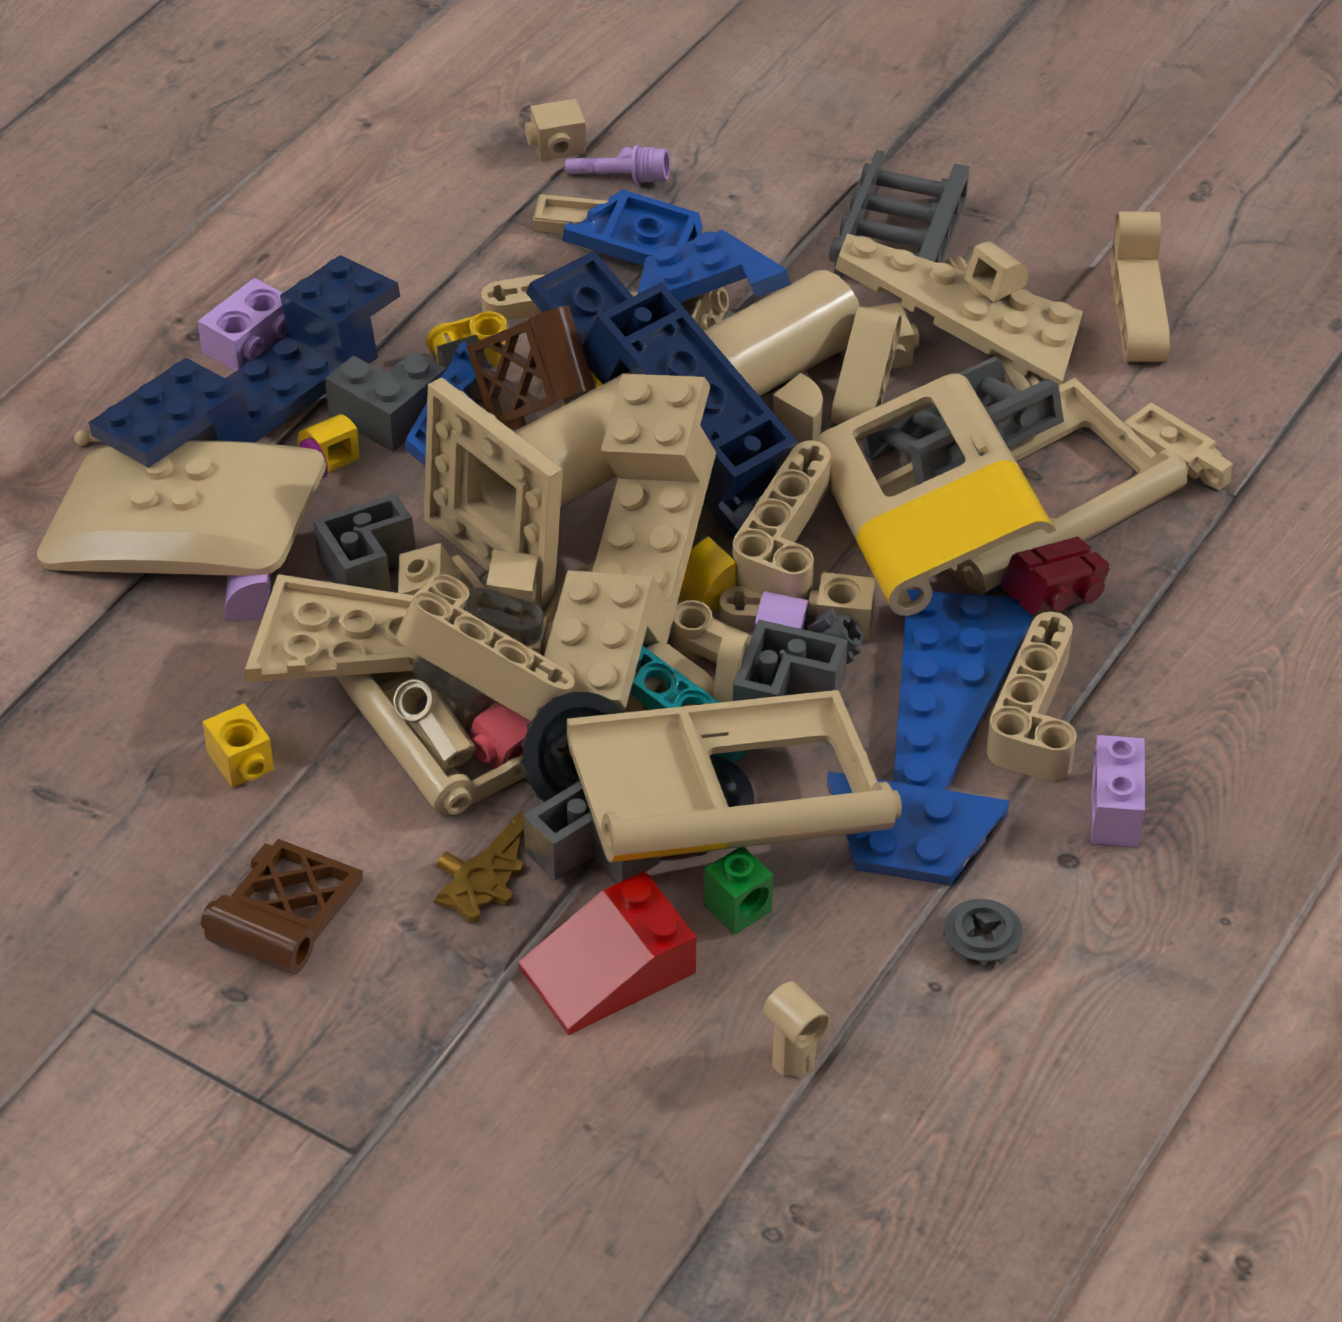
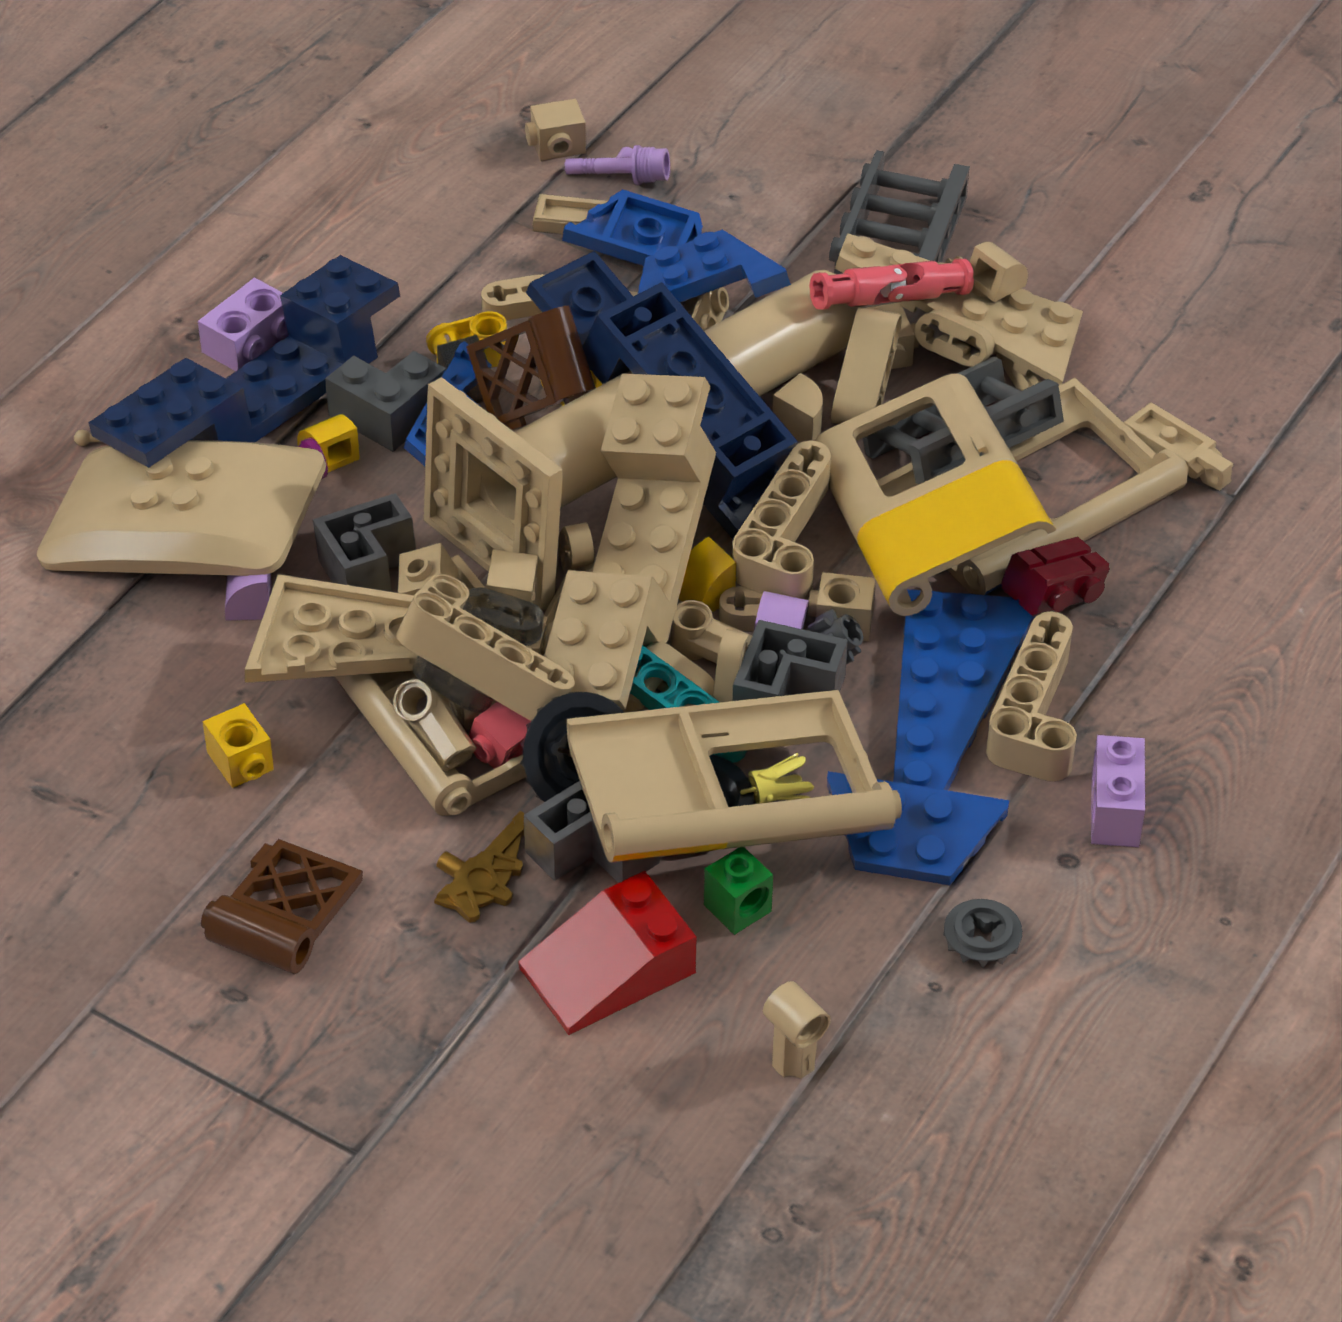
tan beam [1111,211,1170,362] -> none
none -> tan beam [558,522,594,575]
none -> light yellow piece [740,753,814,804]
none -> coral piece [809,258,974,310]
none -> tan beam [915,309,995,367]

